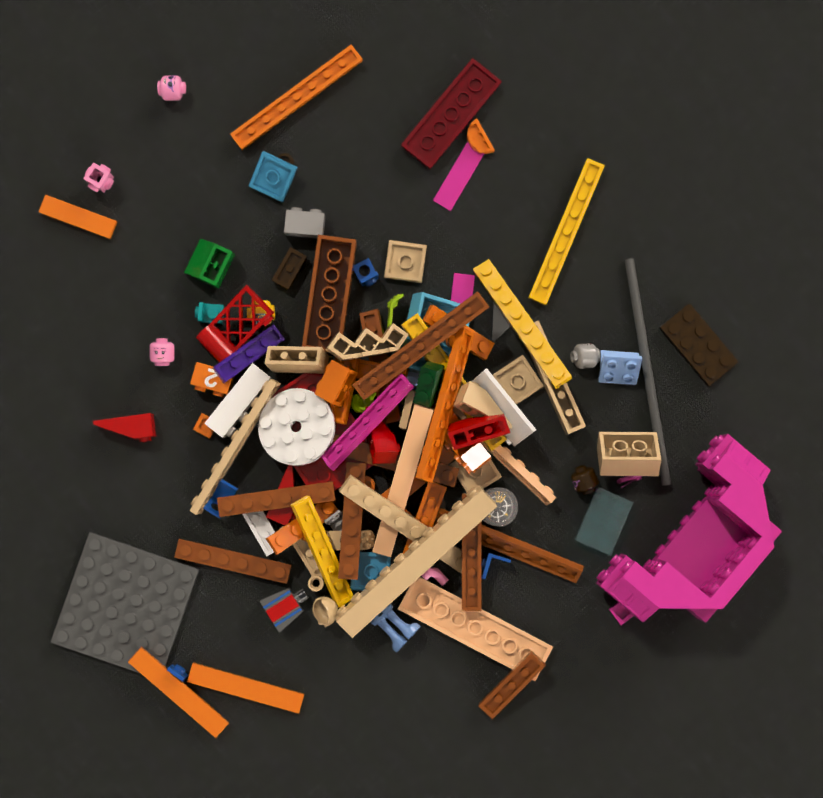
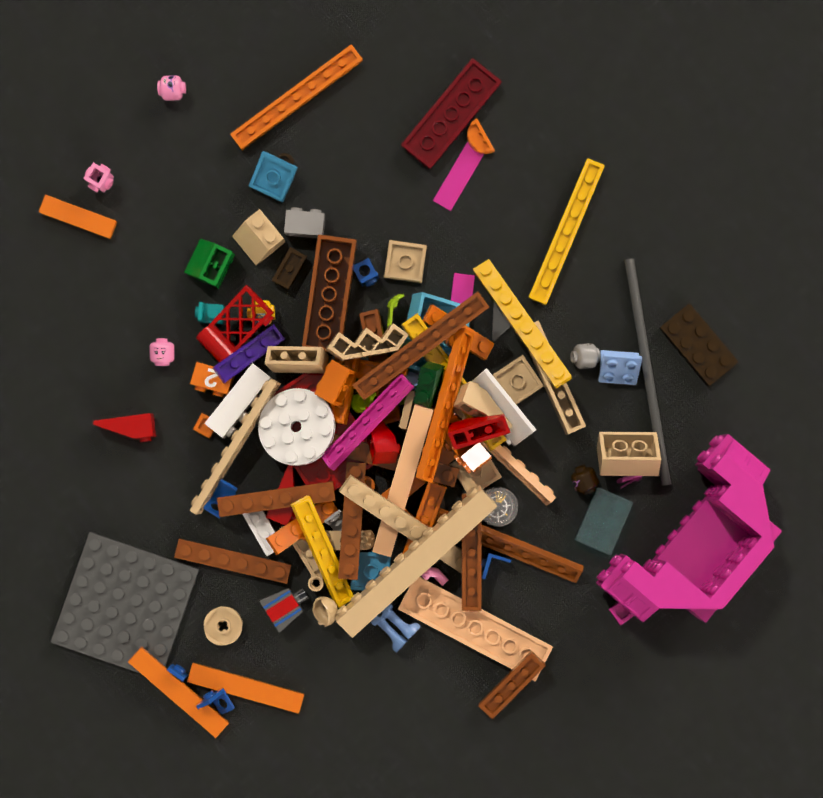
none -> blue bracket [196,688,235,715]
none -> tan plate [204,606,243,645]
none -> tan slope [232,209,285,266]

